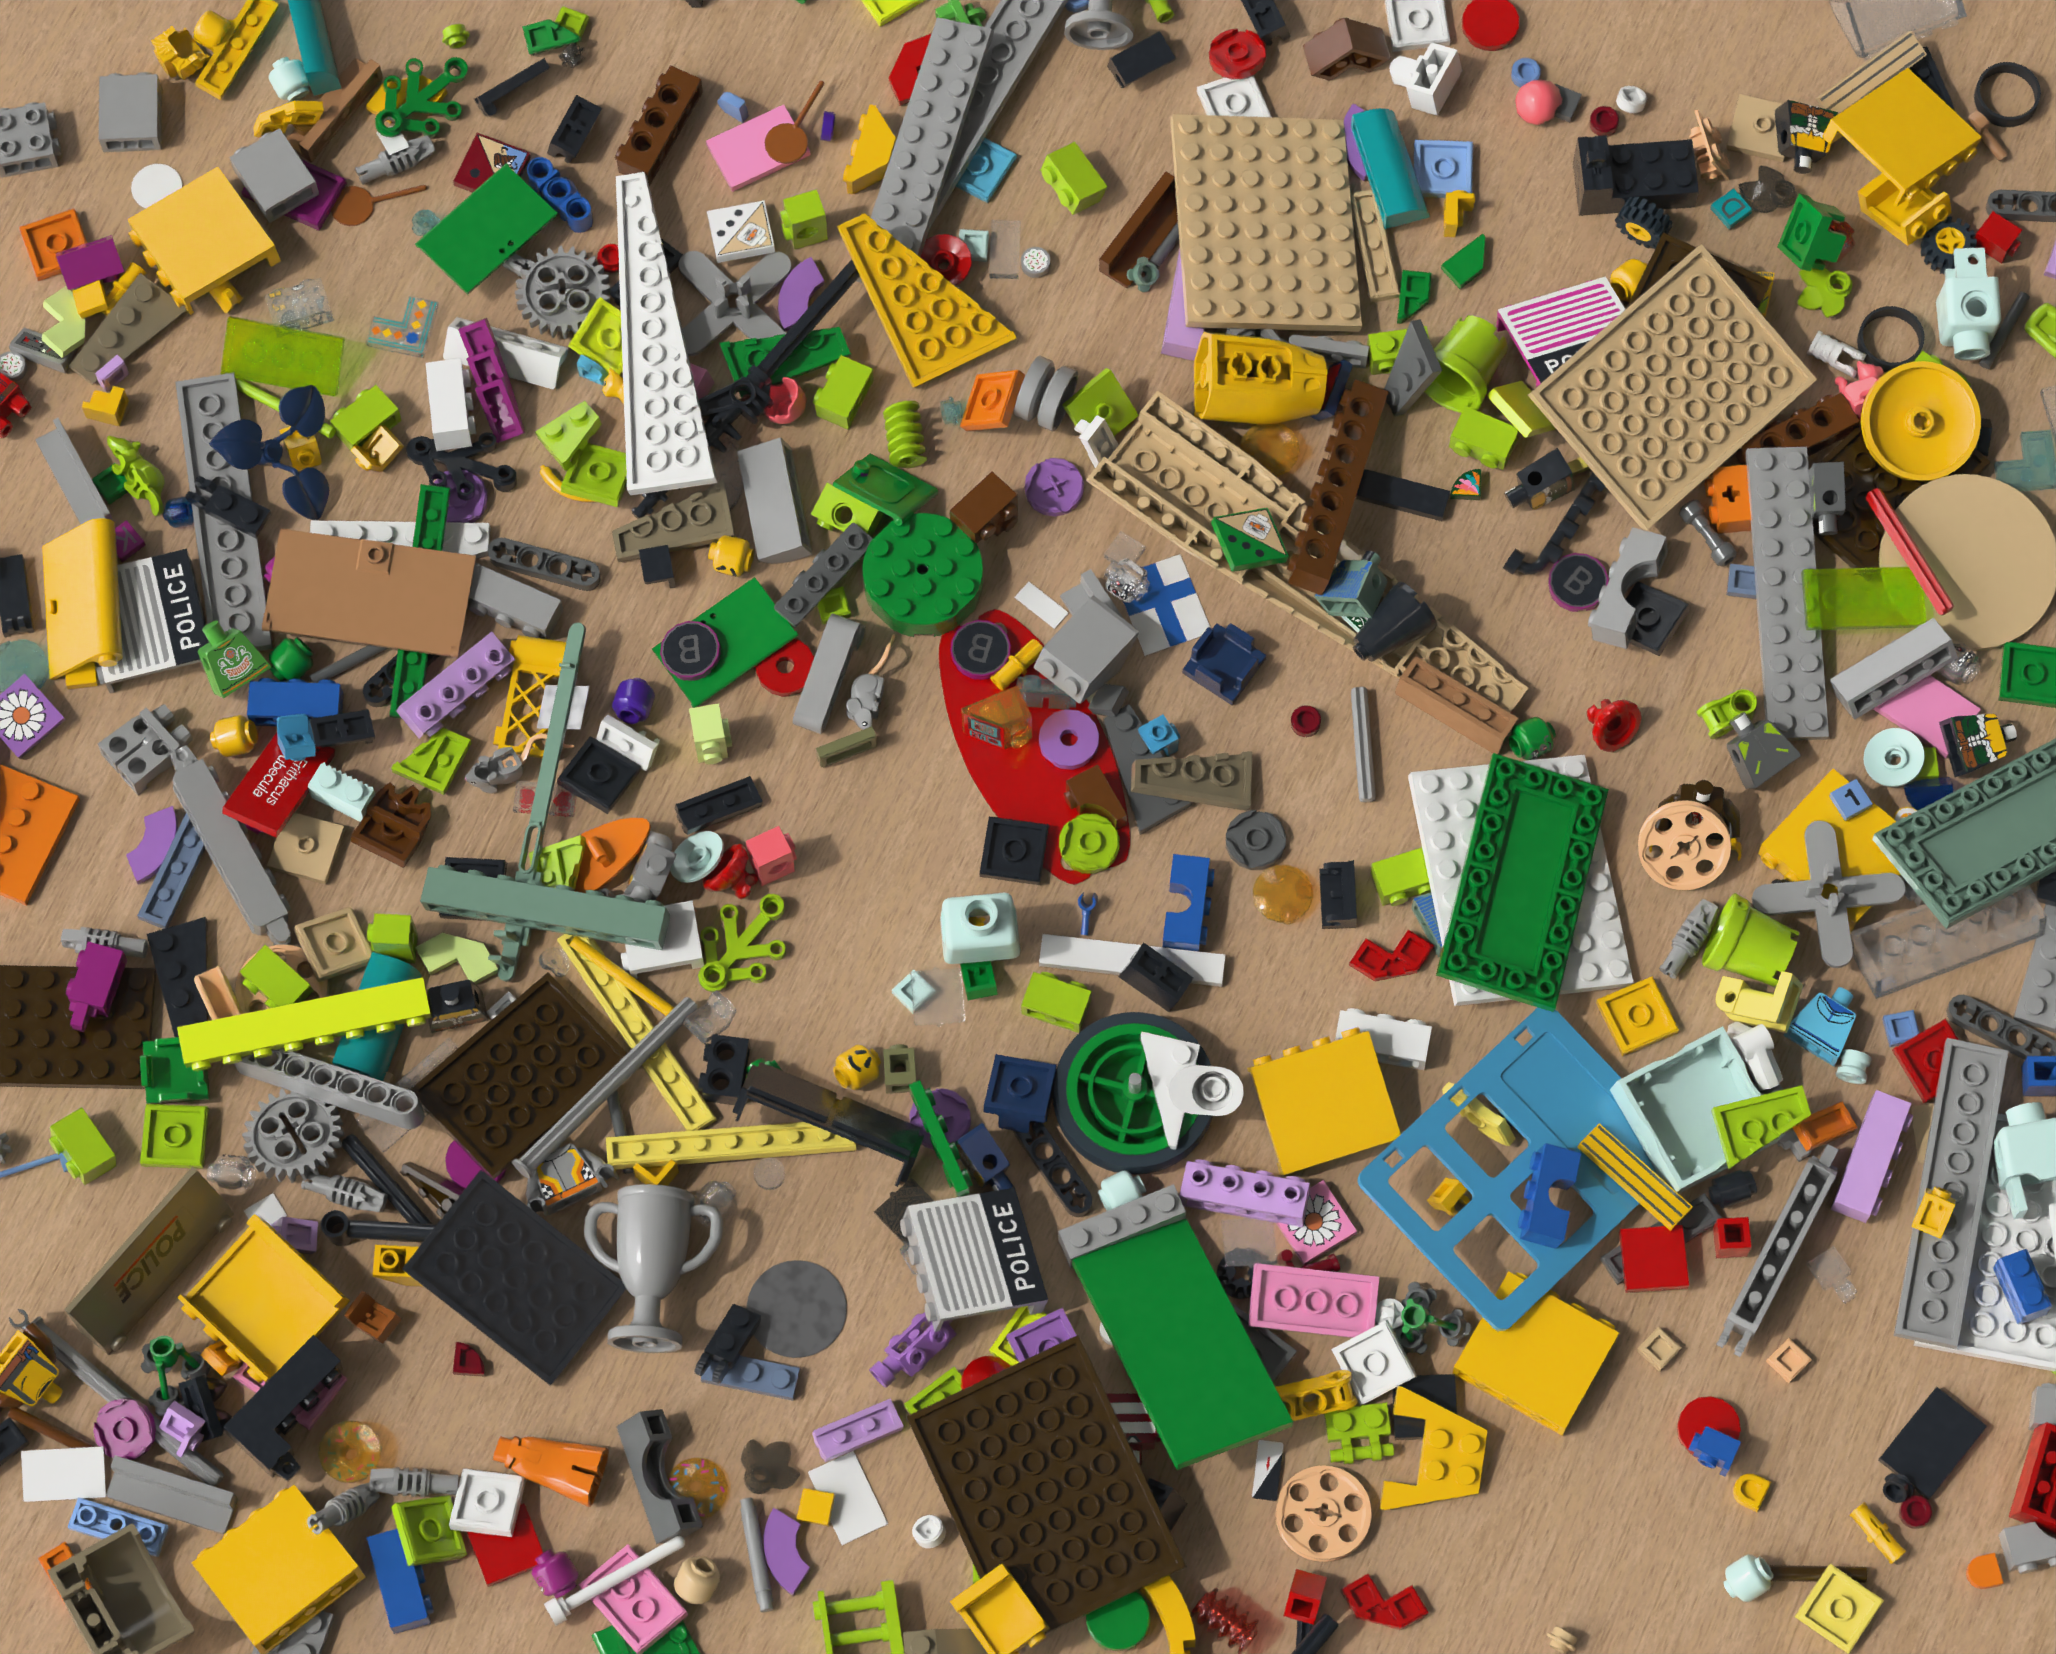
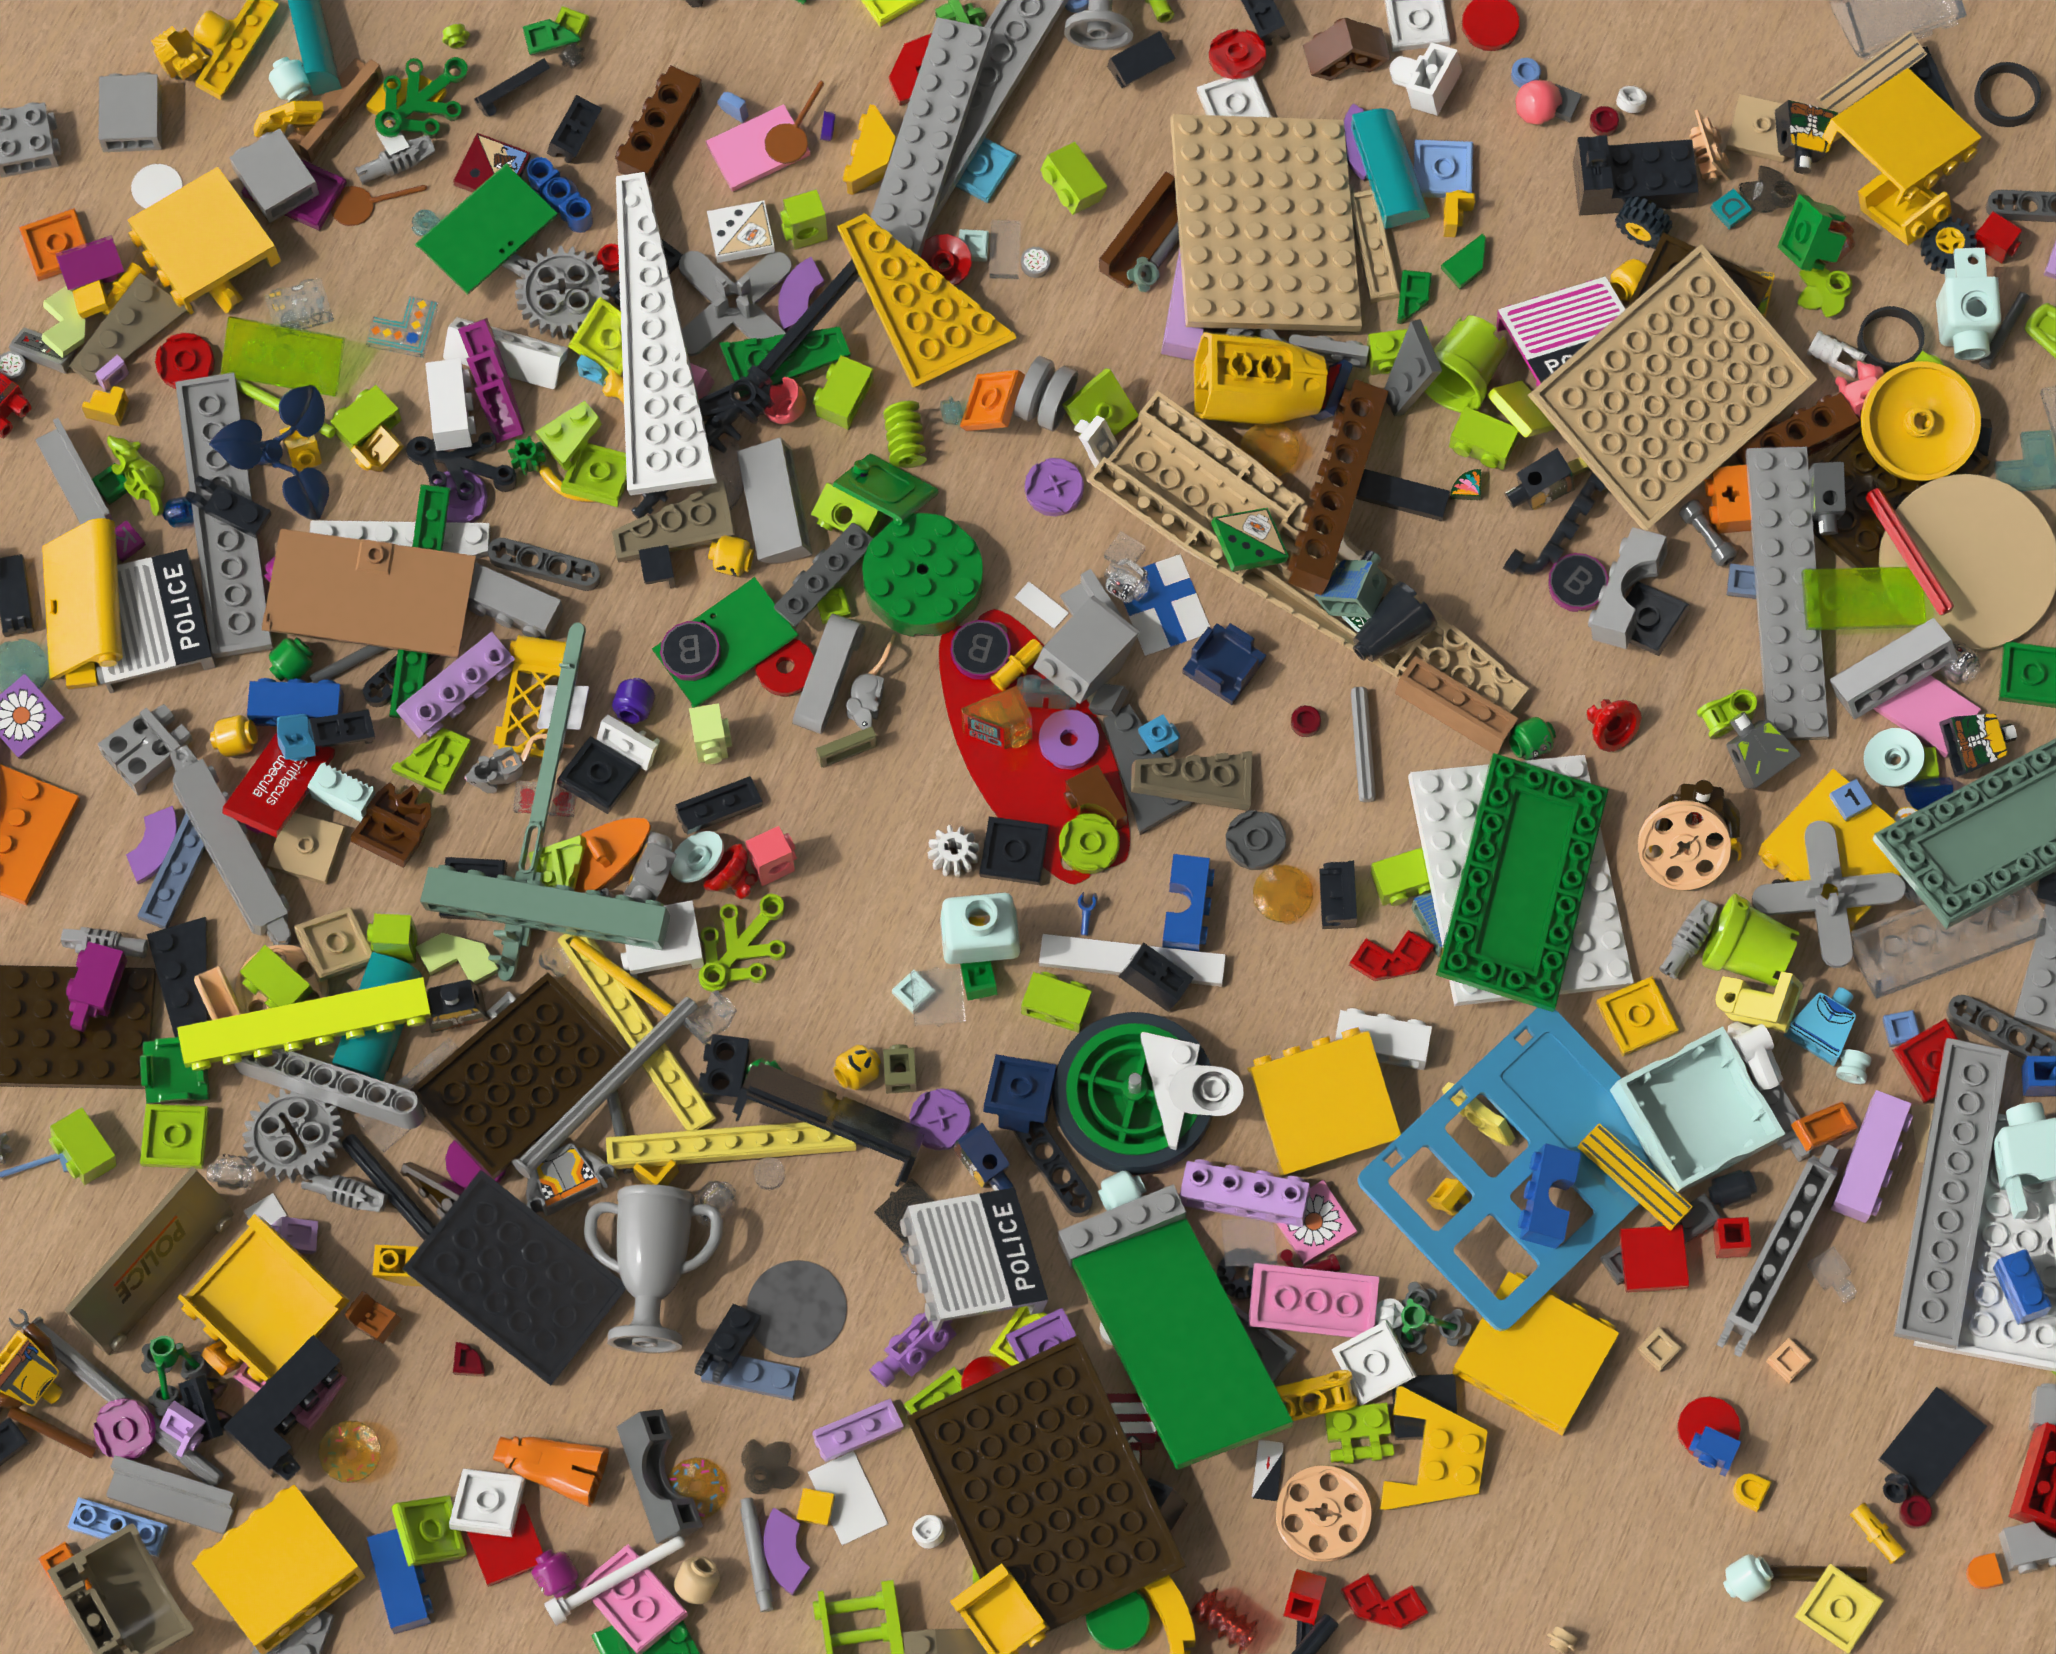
white sticker [21,1447,106,1502] -> none
bright green torso [198,620,271,698] -> none
light grey hinge [307,1482,380,1534] -> none
black piece [321,1210,436,1246] -> none
light grey hinge [369,1467,459,1497] -> none
green wing [909,1080,973,1197] -> none
reddish brown brick [950,471,1018,544] -> none
lime wing [1711,1085,1811,1169] -> none
yellow bracket [1911,1186,1956,1239] -> none
medium nougat bar [1965,111,2008,161] -> none
none -> red tile [155,332,215,389]
none -> green gear [508,436,546,475]
none -> white gear [928,825,979,878]

